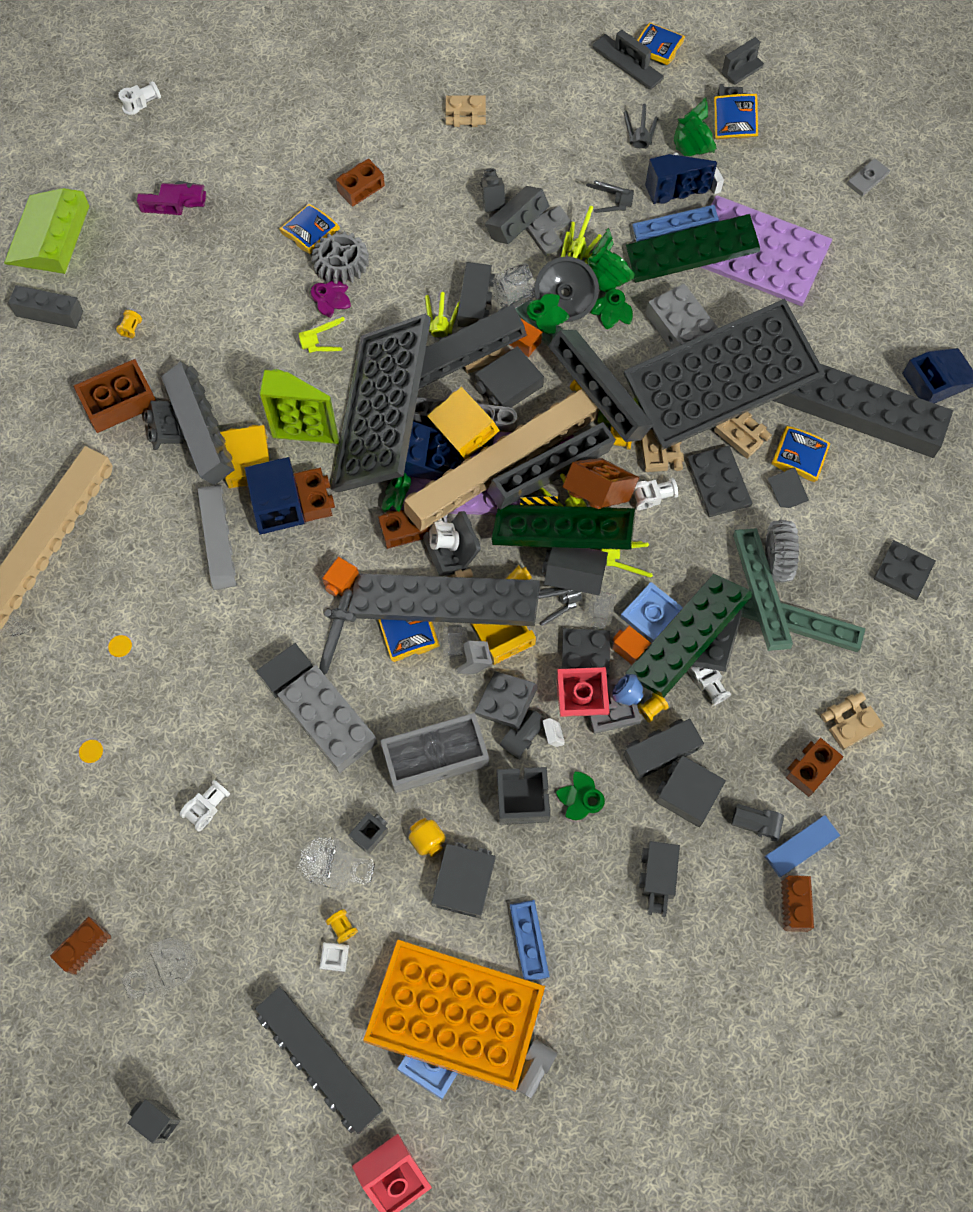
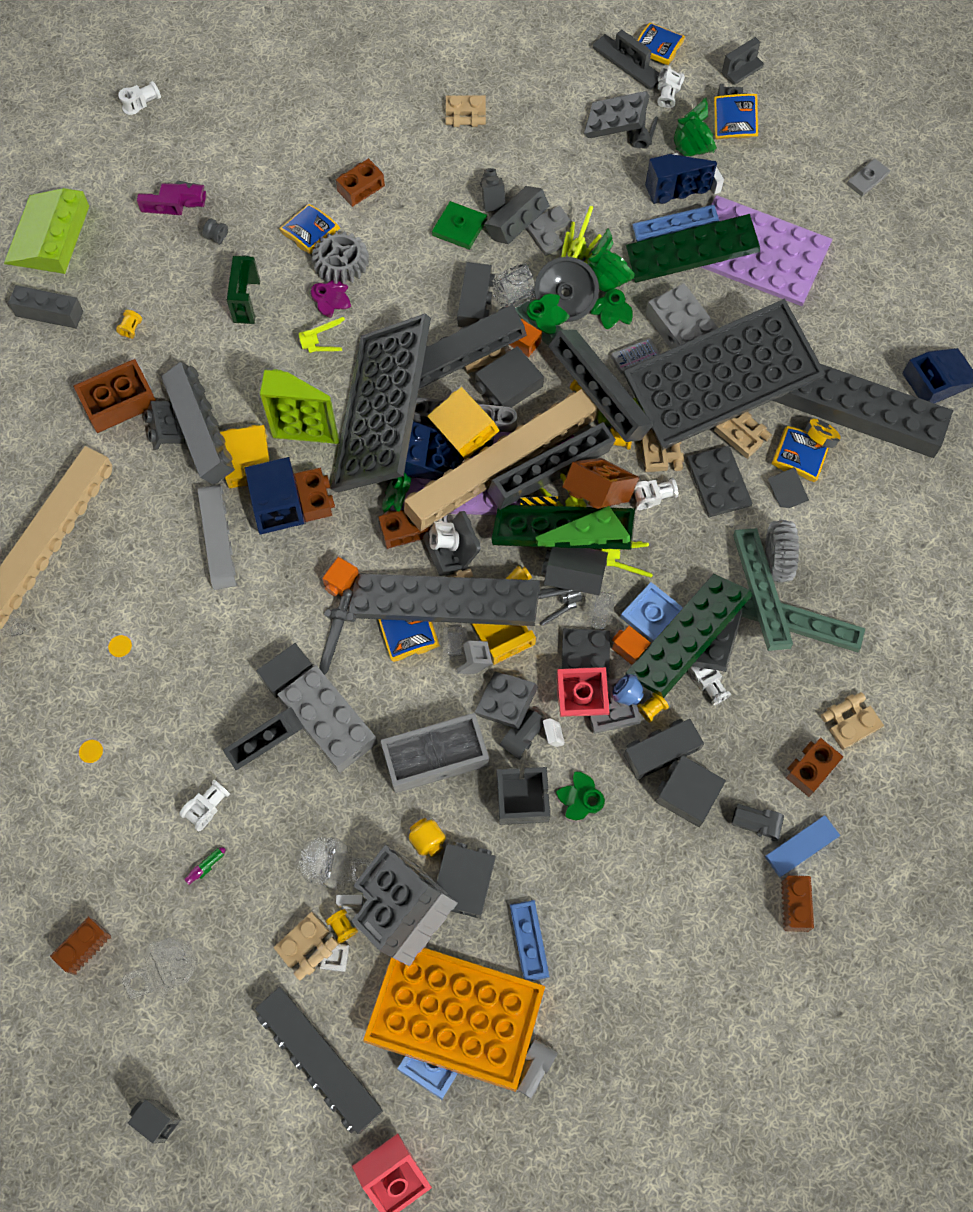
dark grey brick [349,812,389,855] -> none
neon yellow plant [425,292,460,338] -> none
dark grey plant [586,180,634,213] -> none
dark grey brick [639,841,680,917] -> none
dark grey plate [874,540,936,600] -> none
none -> piece [184,847,226,885]
none -> dark grey wheel [203,218,228,245]
none -> dark grey brick [223,707,304,770]
none -> dark green panel [226,255,261,324]
none -> tan plate [274,912,339,981]
none -> white tile [336,895,364,909]
none -> dark grey piece [351,844,458,966]
none -> green plate [432,201,487,250]
none -> bright green wing [535,506,630,547]
none -> dark grey plate [584,91,650,138]
none -> light grey tile [611,338,660,374]
none -> white connector [657,65,685,108]
none -> piece [805,419,841,448]

